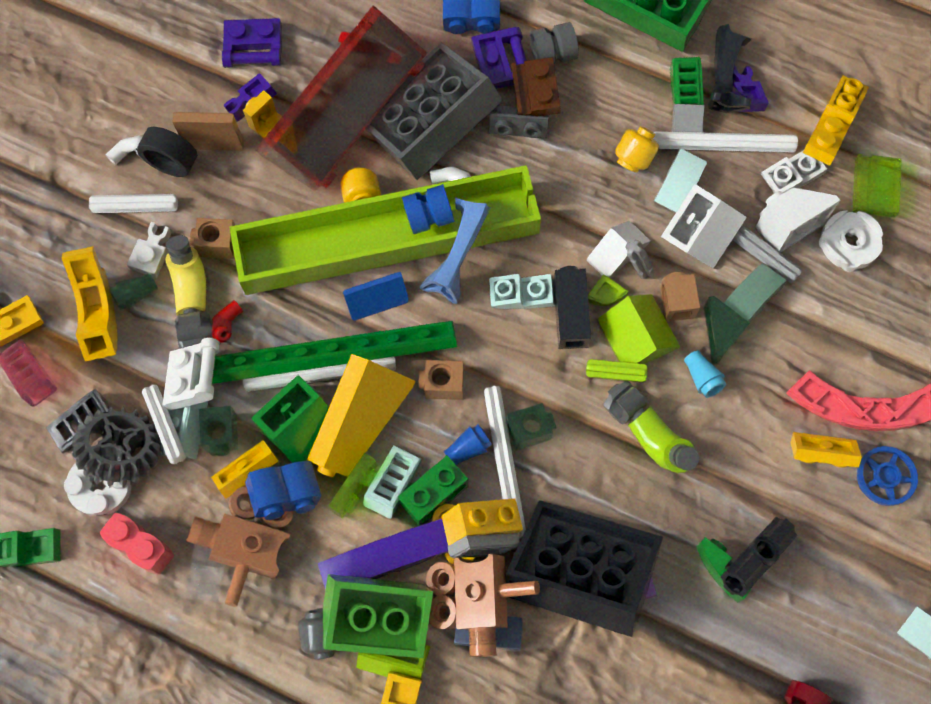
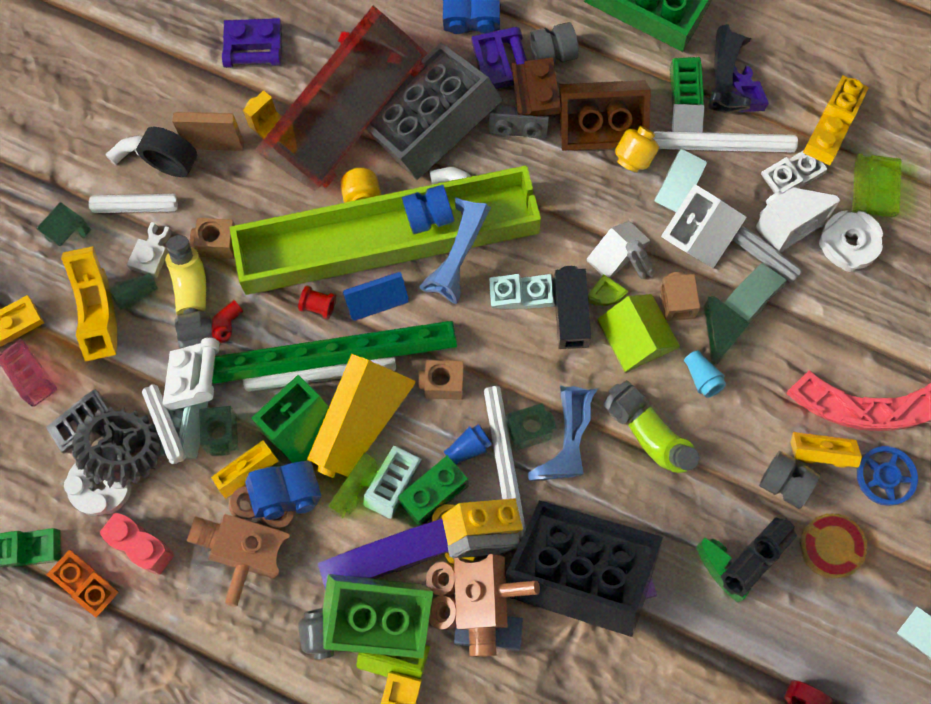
dark purple plate [224,73,277,122] -> none
lime axle [586,359,648,382] -> none
none -> clear green panel [36,202,91,246]
none -> orange slope [46,549,119,618]
none -> red bush [298,285,336,320]
none -> medium blue animal [528,385,599,481]
none -> reddish brown slope [558,80,651,151]
none -> dark grey wheel [759,451,820,509]
none -> clear yellow tile [800,513,867,579]

